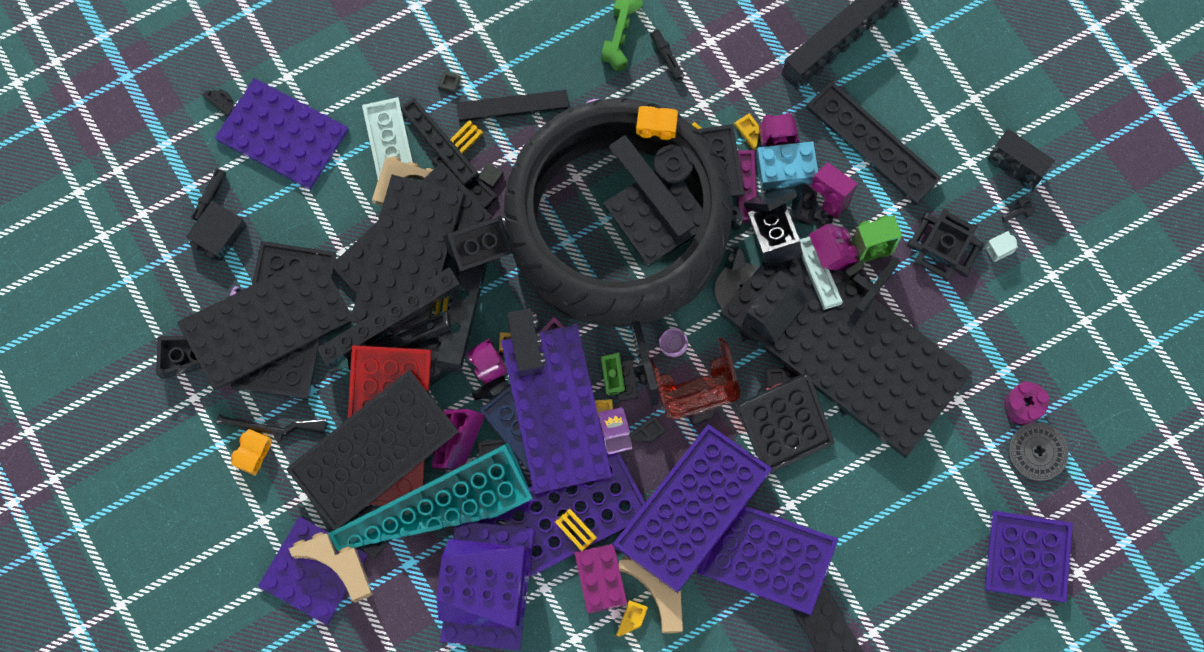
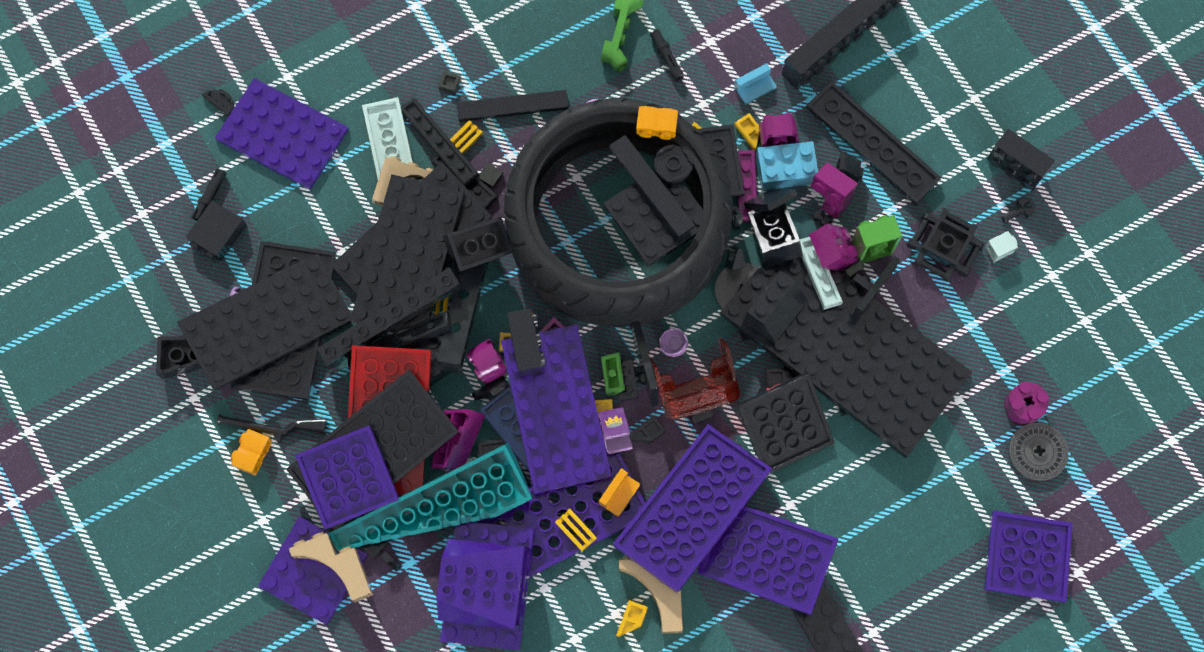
magenta brick [575,544,627,614] -> none
black slope [790,184,818,225] -> none
none -> dark purple plate [295,425,399,530]
none -> black tile [380,552,402,572]
none -> light orange panel [599,468,640,517]
none -> medium azure panel [734,63,776,104]
none -> black slope [836,151,864,183]

